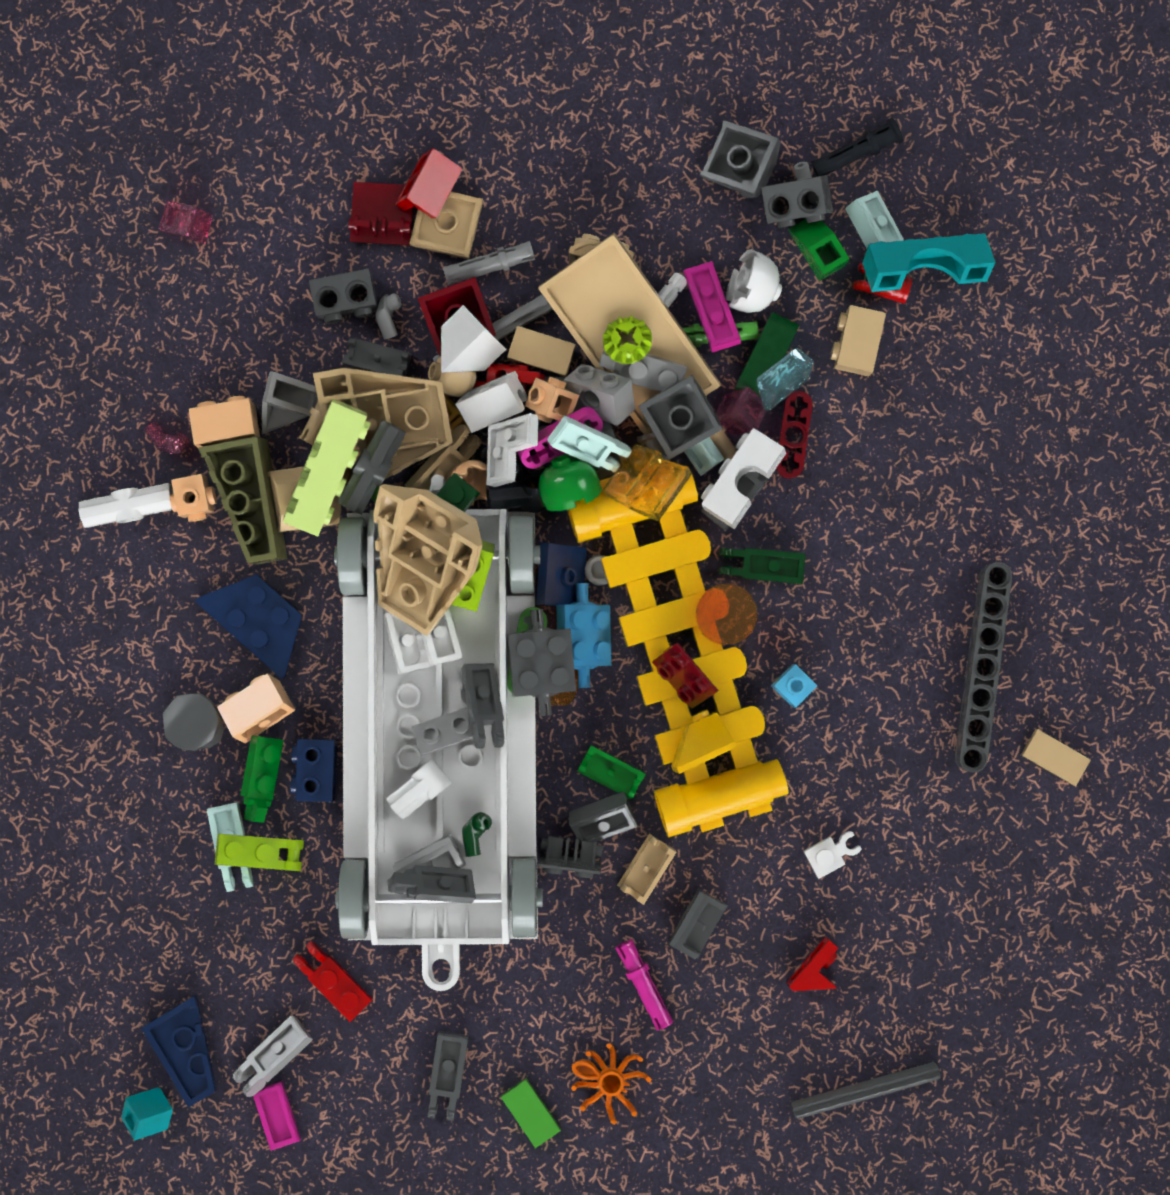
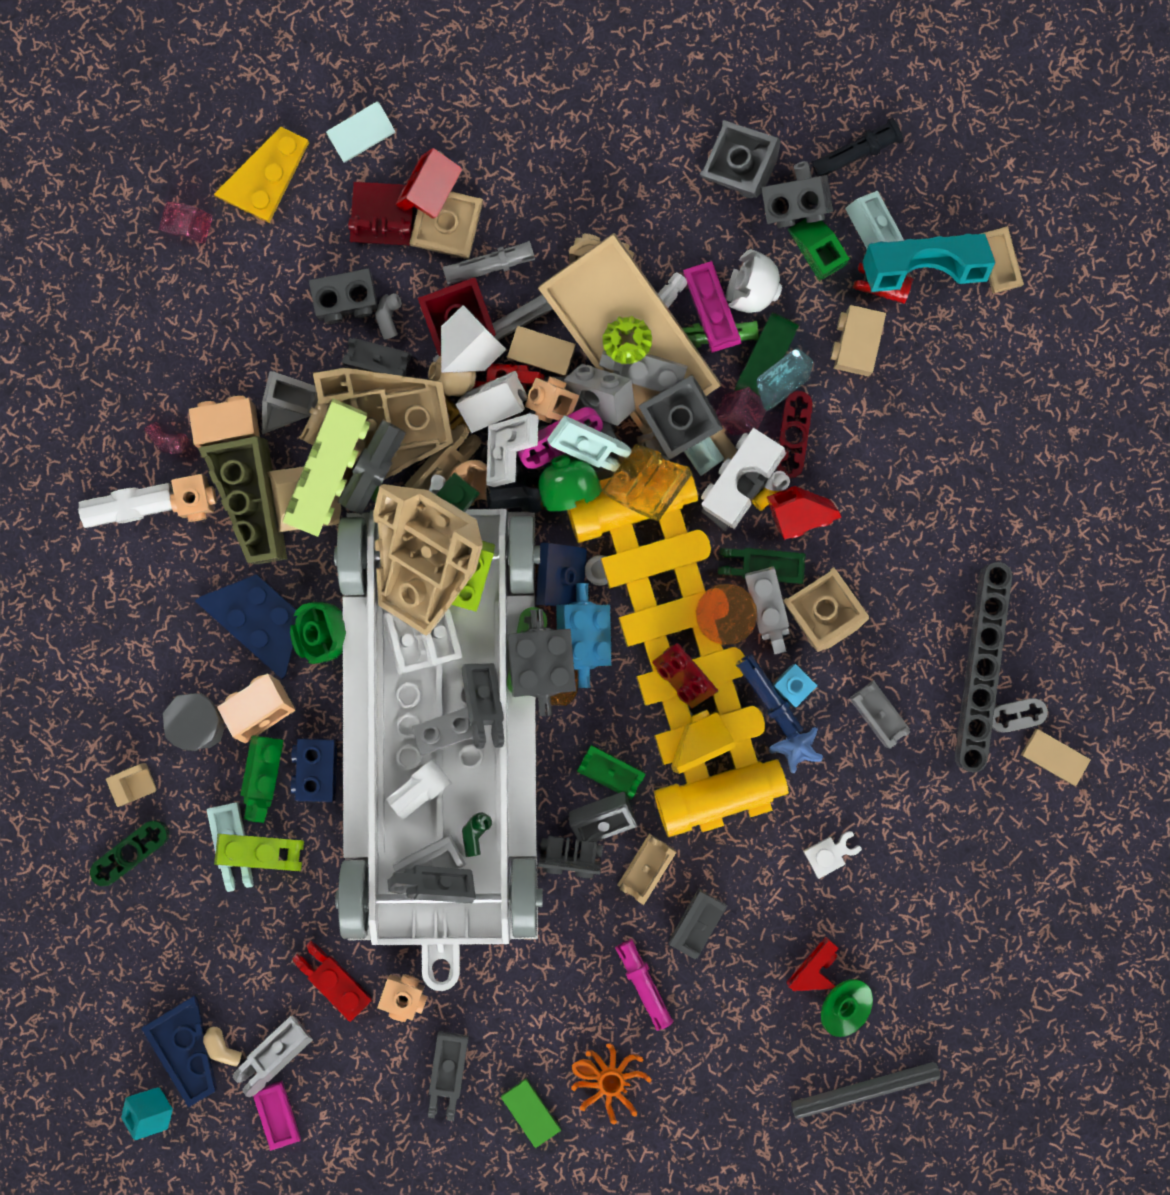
none -> dark green beam [90,820,169,886]
none -> tan panel [106,763,157,807]
none -> tan arm [203,1026,242,1067]
none -> yellow wing [214,127,309,223]
none -> green cylinder [290,602,346,664]
none -> light aqua slope [326,101,396,163]
none -> light nougat brick [377,974,428,1022]
none -> dark blue pin [735,653,804,740]
none -> light grey hinge [745,566,790,655]
none -> arm [752,471,790,511]
none -> red slope [767,486,841,540]
none -> medium blue animal [769,727,823,773]
none -> tan slope [783,567,869,652]
none -> green dish [821,979,873,1037]
none -> light grey hinge [849,680,910,748]
none -> tan tile [981,226,1024,294]
none -> light grey beam [992,698,1048,732]

